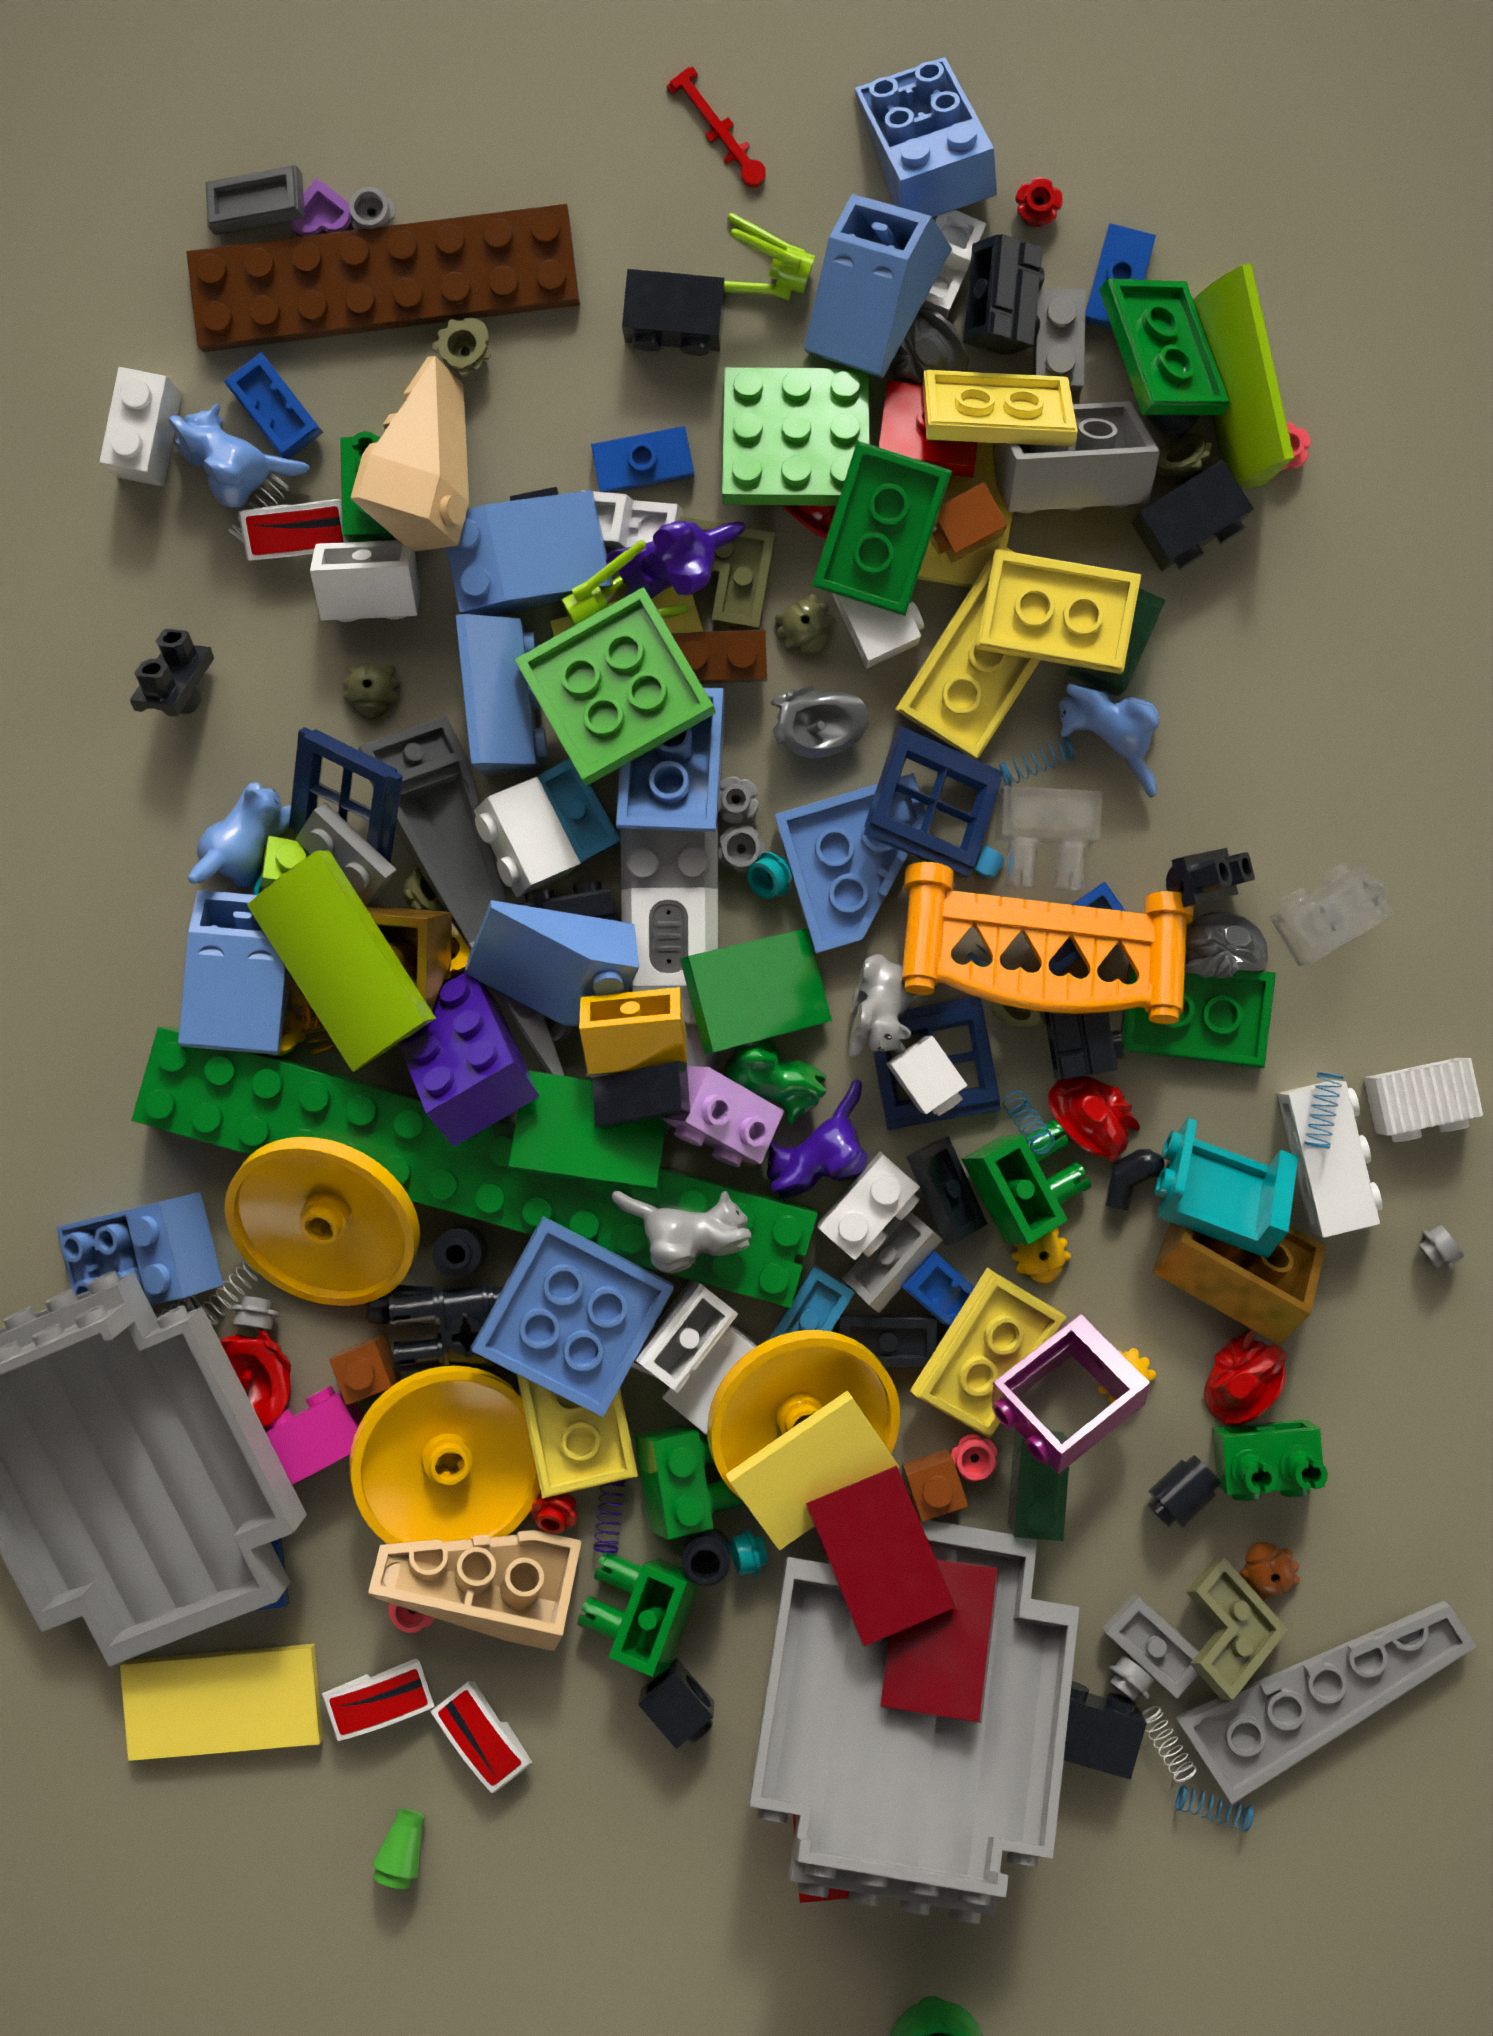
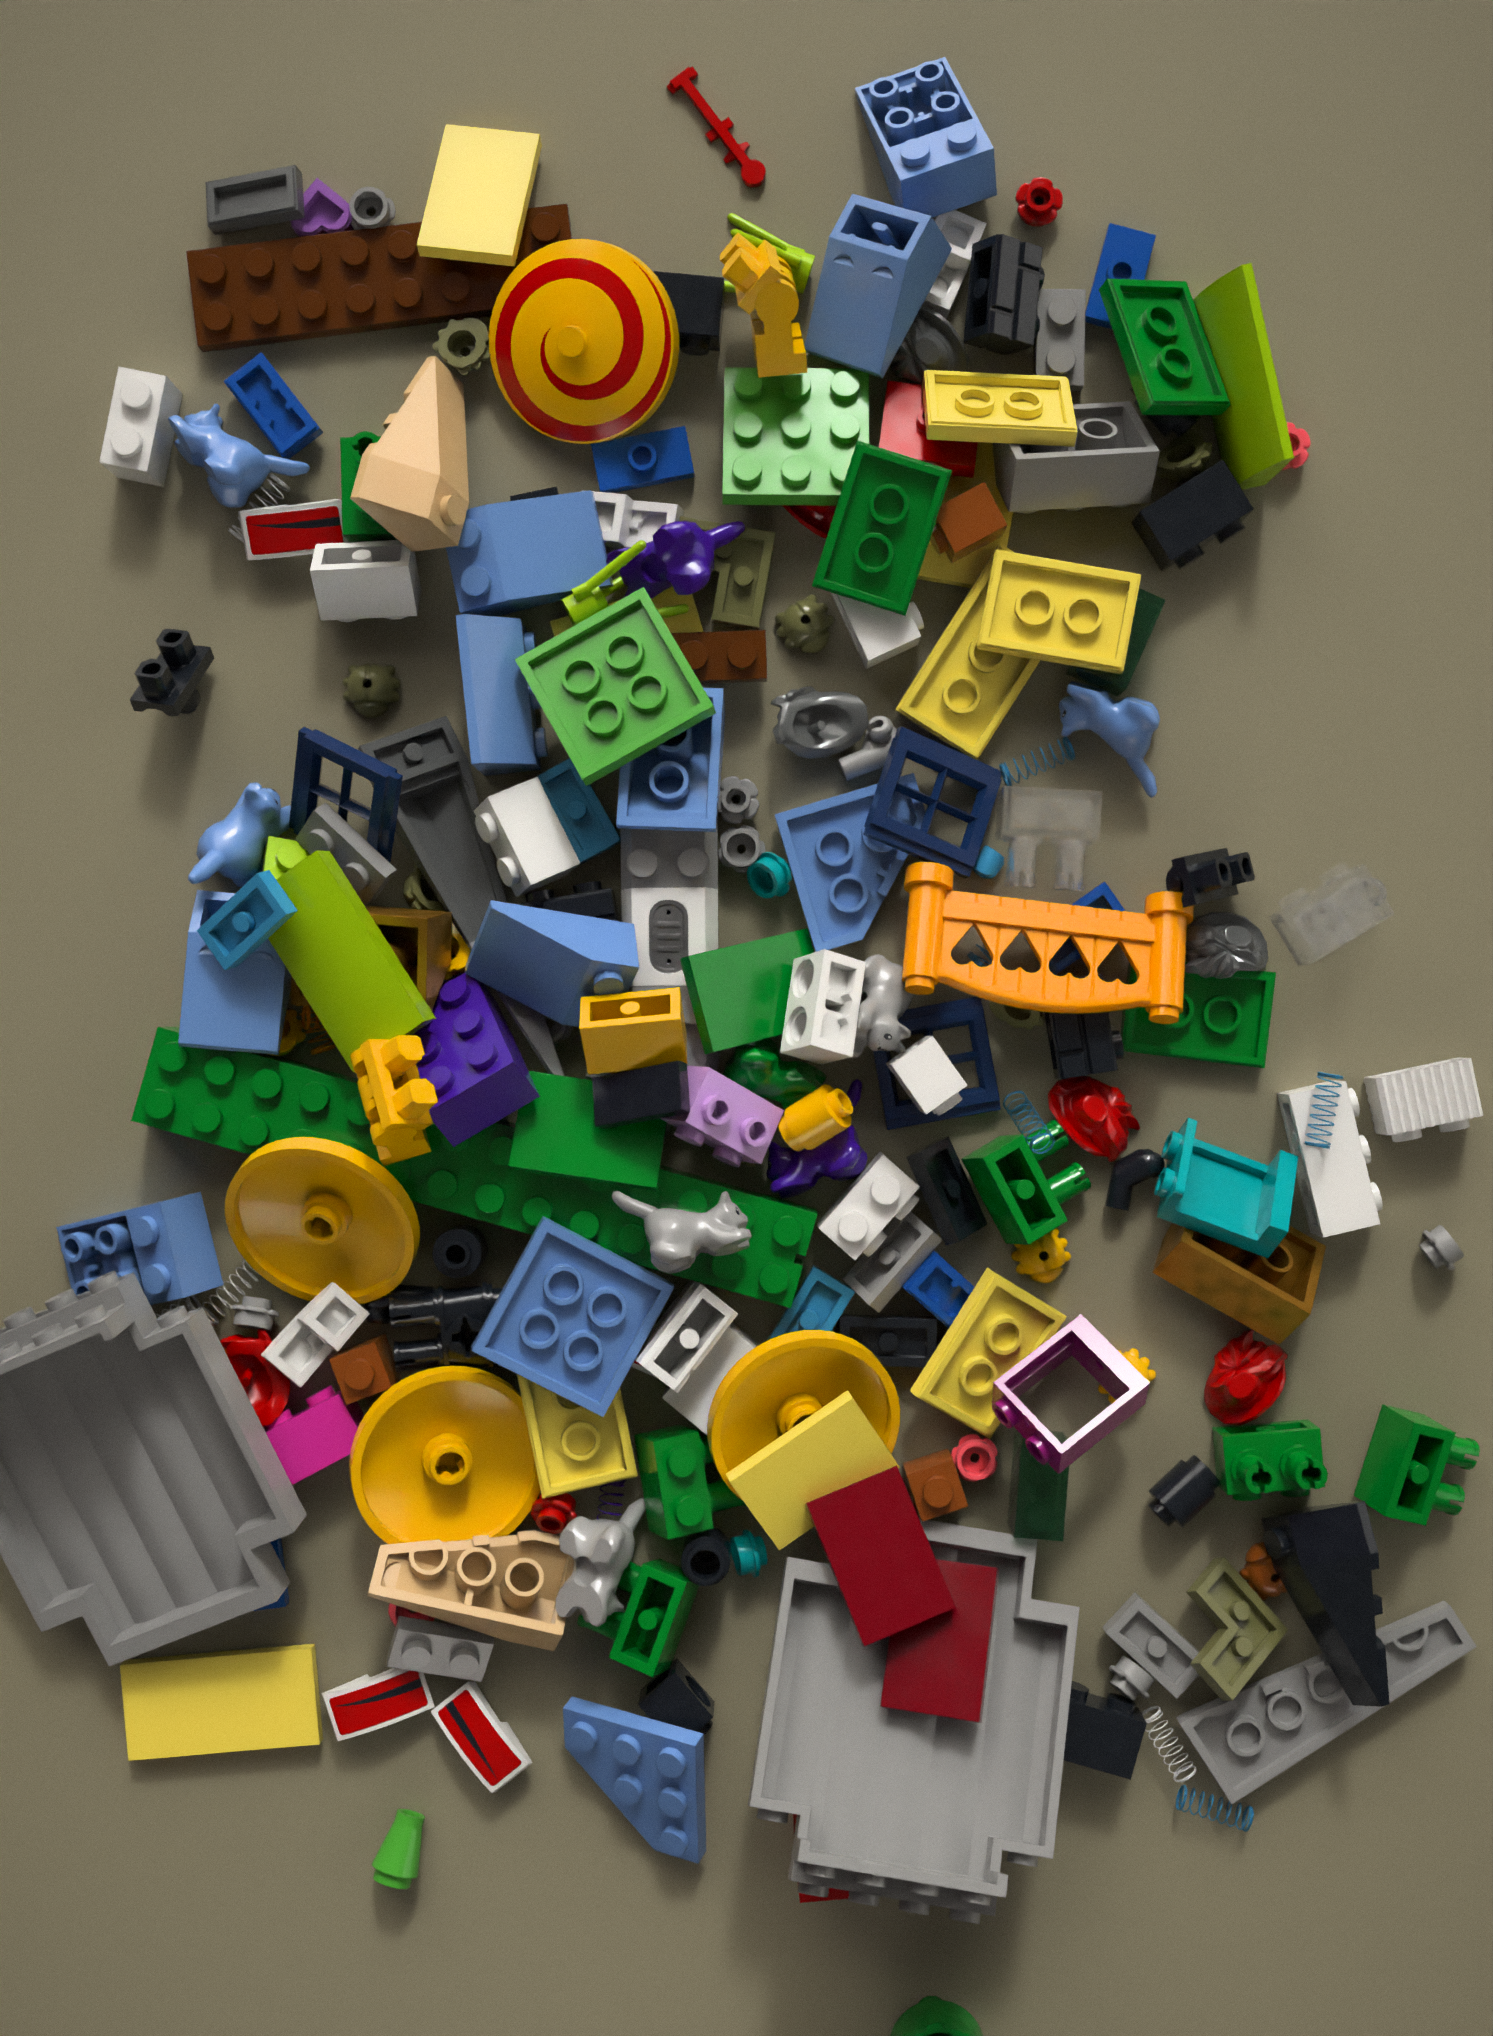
none -> dark azure plate [196,870,298,971]
none -> white slope [261,1282,370,1388]
none -> yellow hips [350,1035,438,1166]
none -> light grey plate [387,1616,494,1682]
none -> light yellow tile [417,124,542,267]
none -> yellow dish [489,239,679,444]
none -> light grey animal [556,1498,645,1627]
none -> medium blue plate [563,1696,706,1864]
none -> yellow hips [719,233,808,378]
none -> yellow brick [778,1084,853,1152]
none -> white brick [780,949,866,1064]
none -> light grey arm [838,715,896,781]
none -> black wedge [1261,1501,1390,1707]
none -> green brick [1354,1404,1480,1526]

